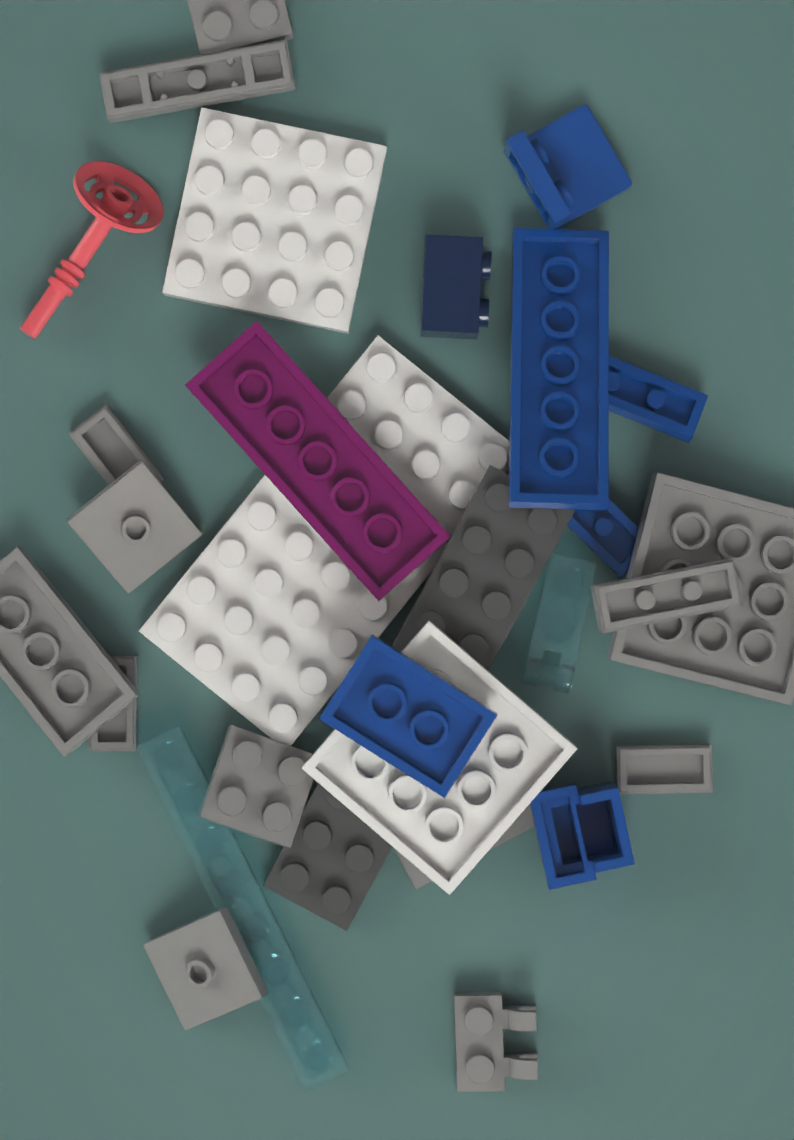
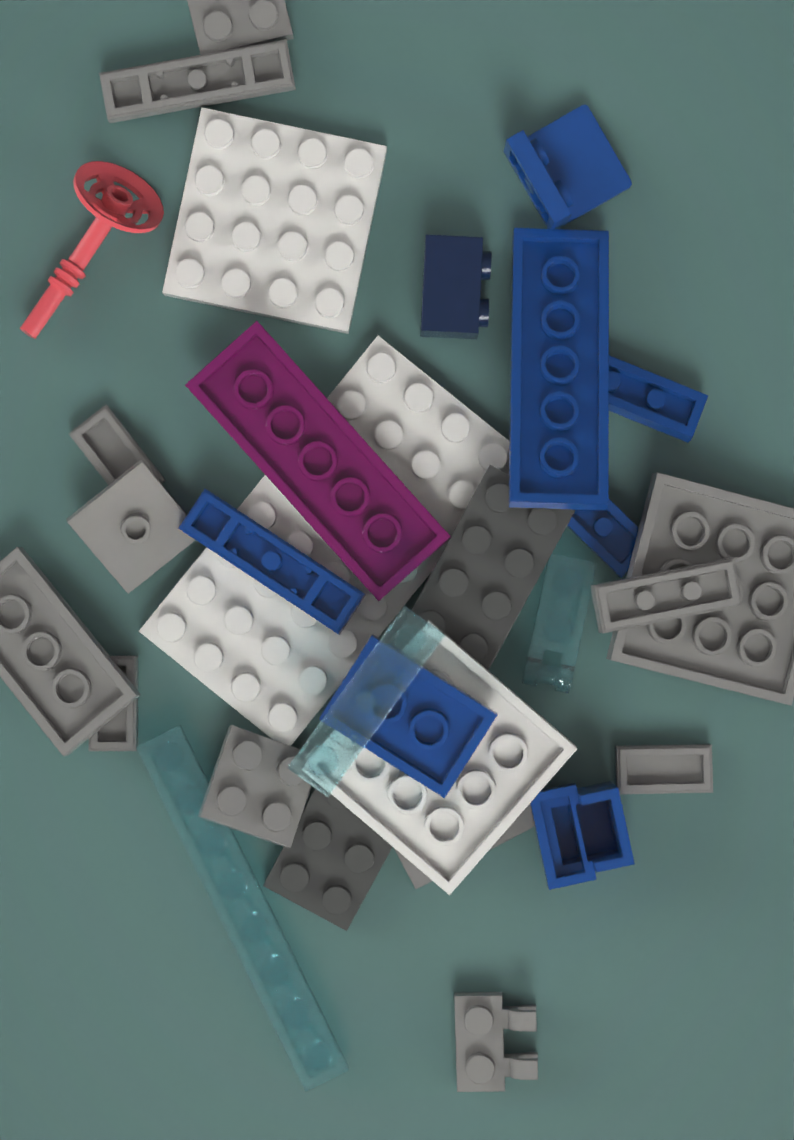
light grey plate [143,906,269,1031] -> none
none -> blue plate [178,489,366,635]
none -> clear light blue plate [288,605,445,797]

